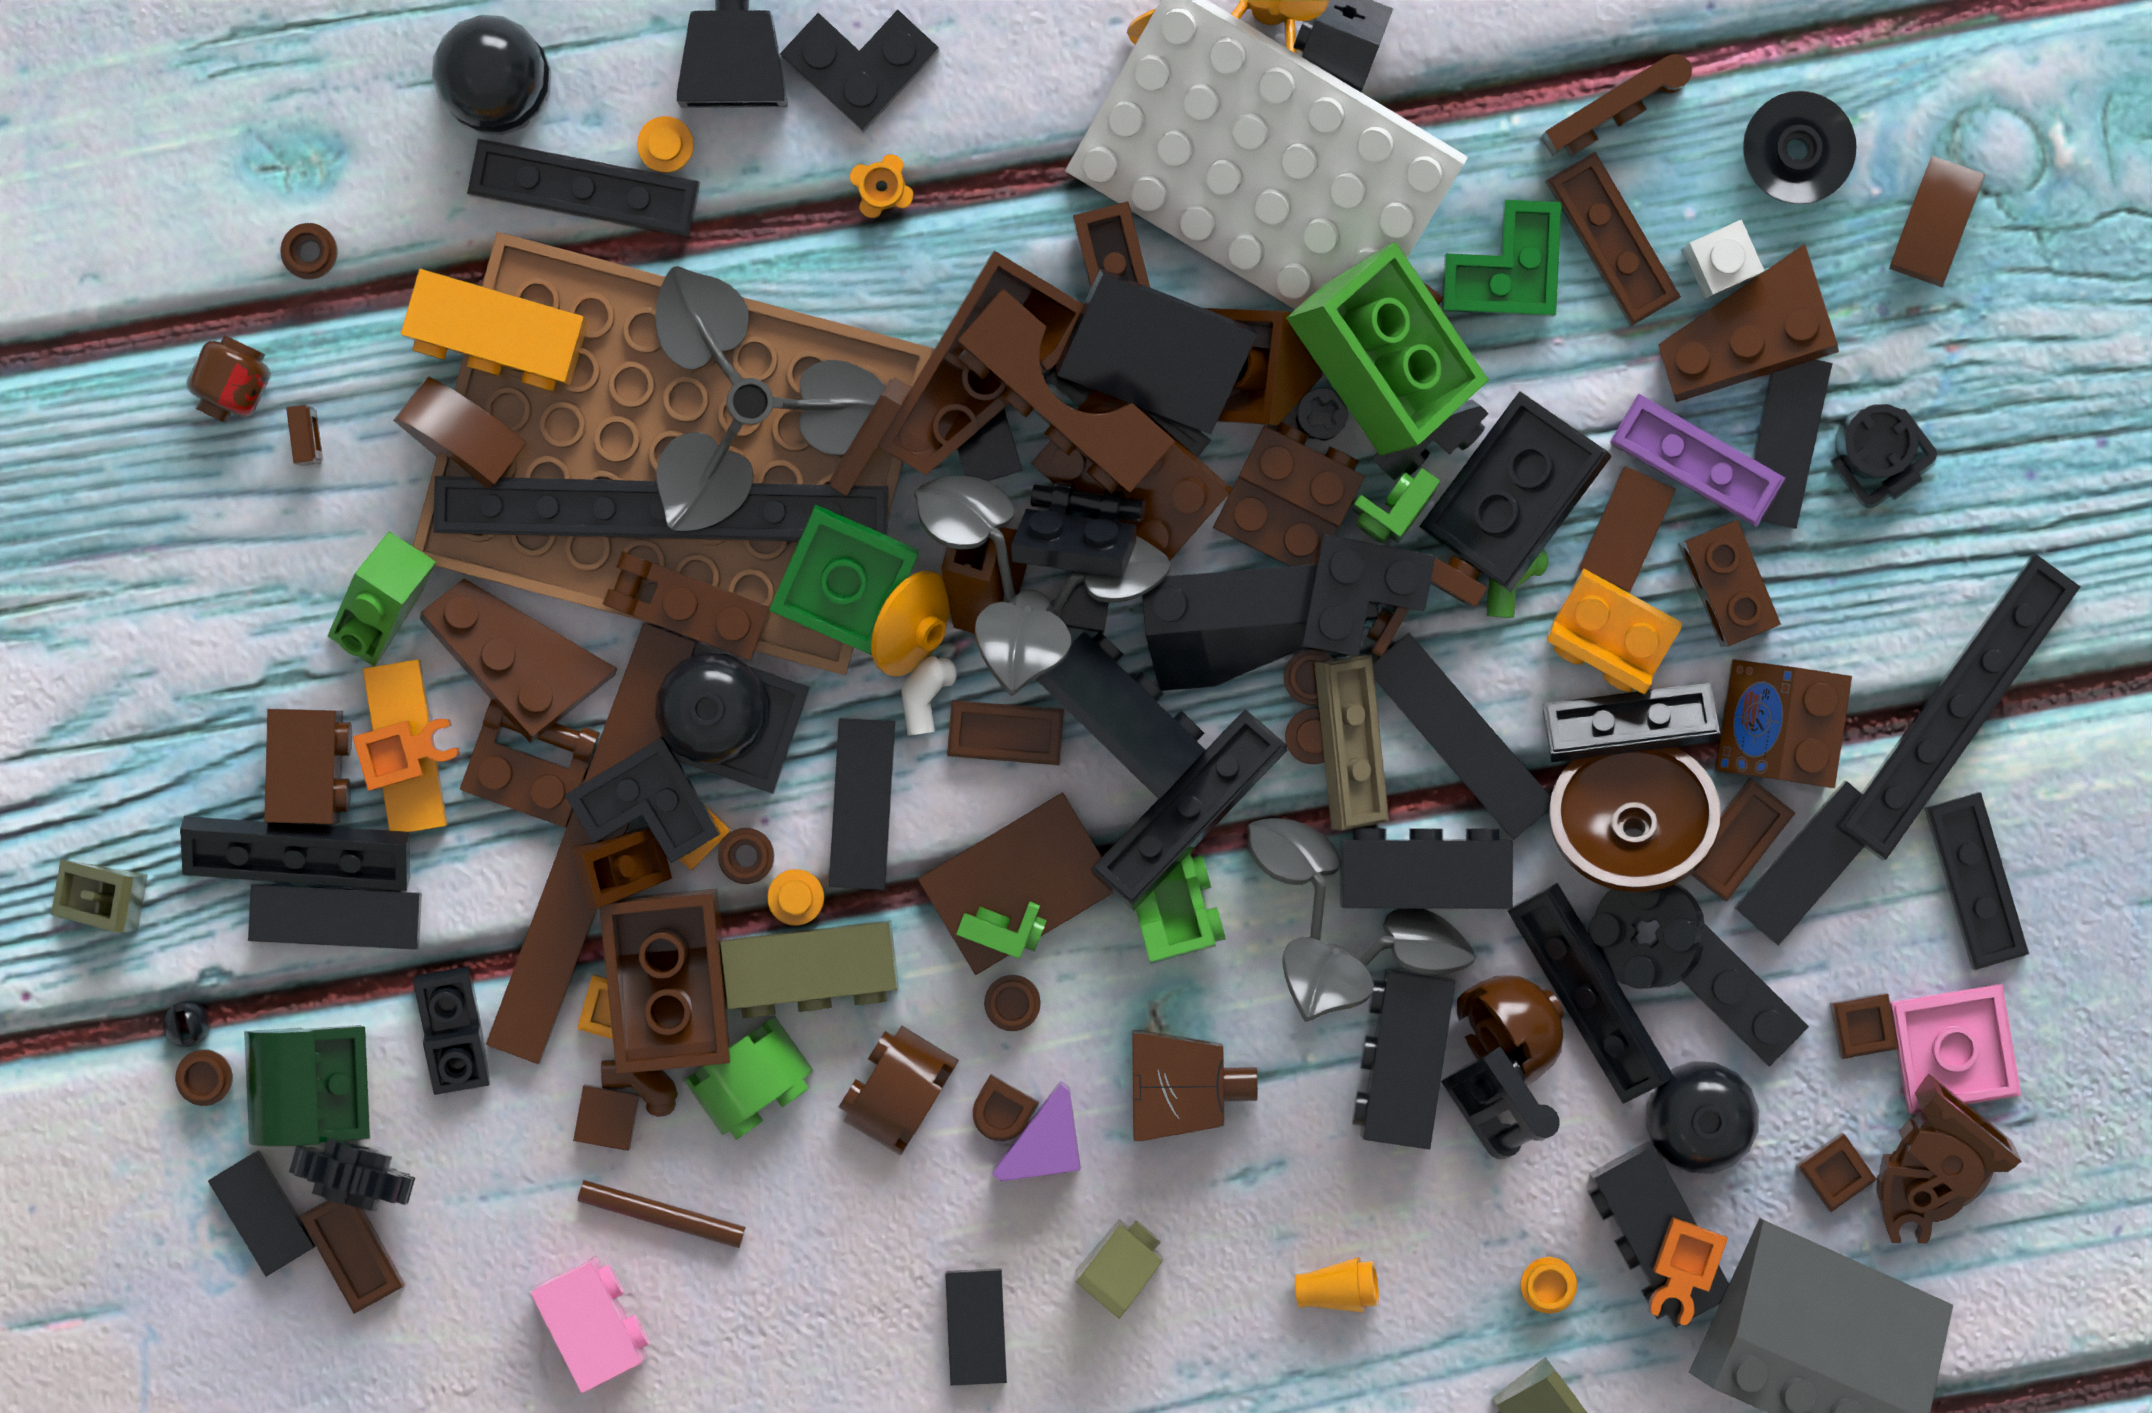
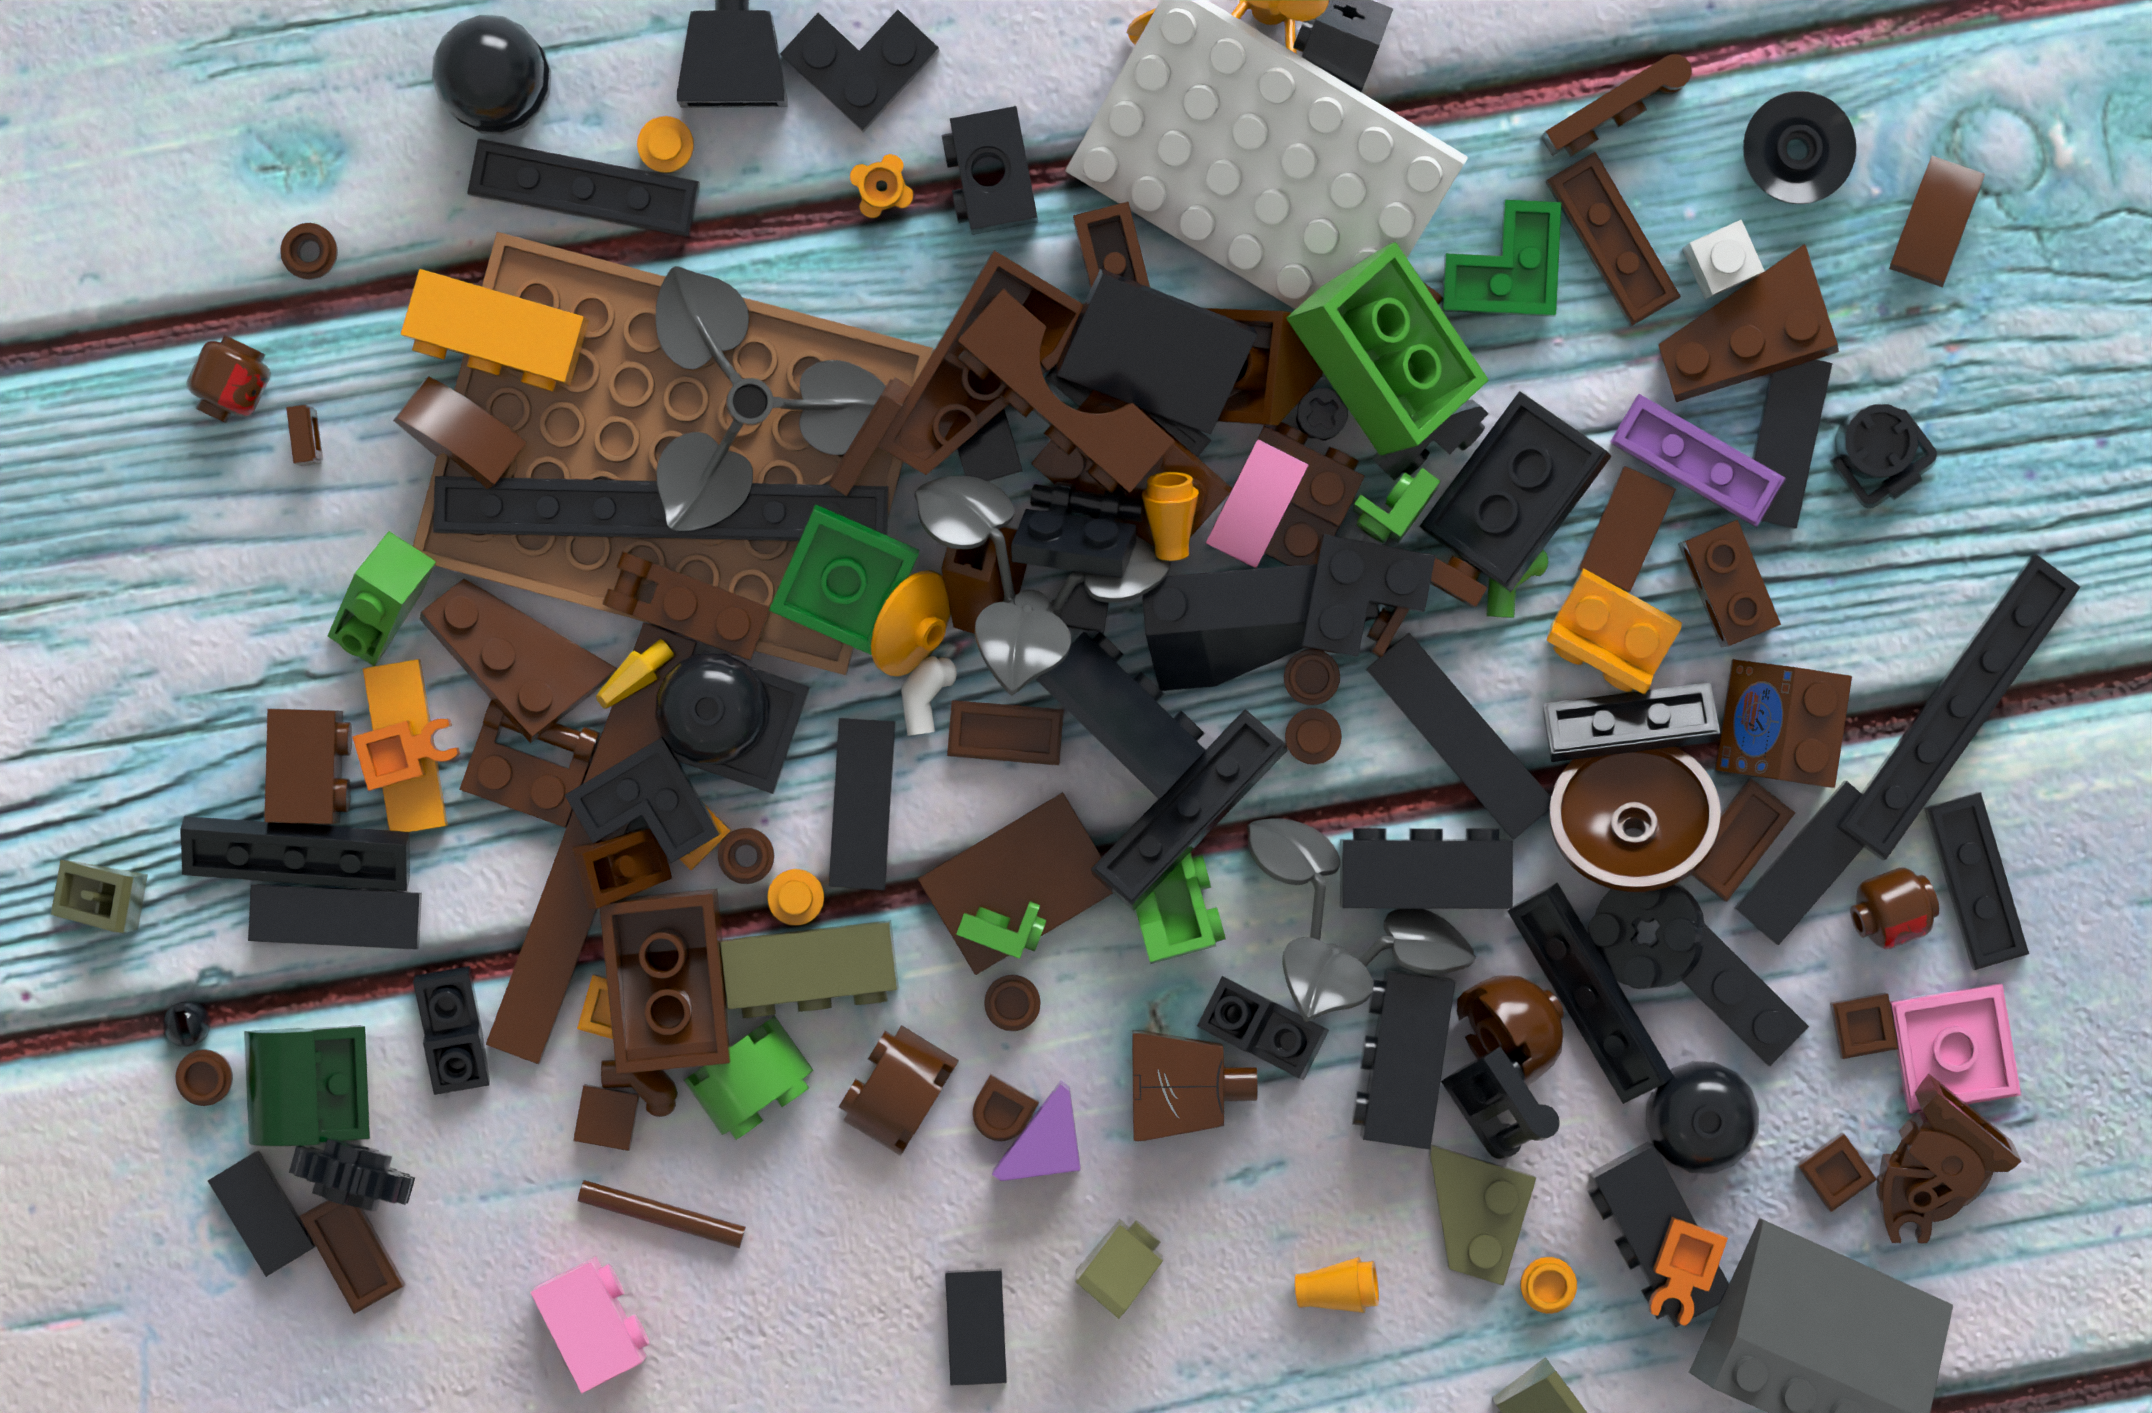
dark tan tile [1314,654,1389,831] -> none
none -> yellow bar [596,639,674,709]
none -> black brick [941,106,1038,235]
none -> light orange cone [1142,472,1199,561]
none -> black slope [1197,976,1329,1080]
none -> bright pink slope [1205,439,1308,569]
none -> olive wing [1429,1144,1536,1286]
none -> reddish brown head [1850,867,1940,949]

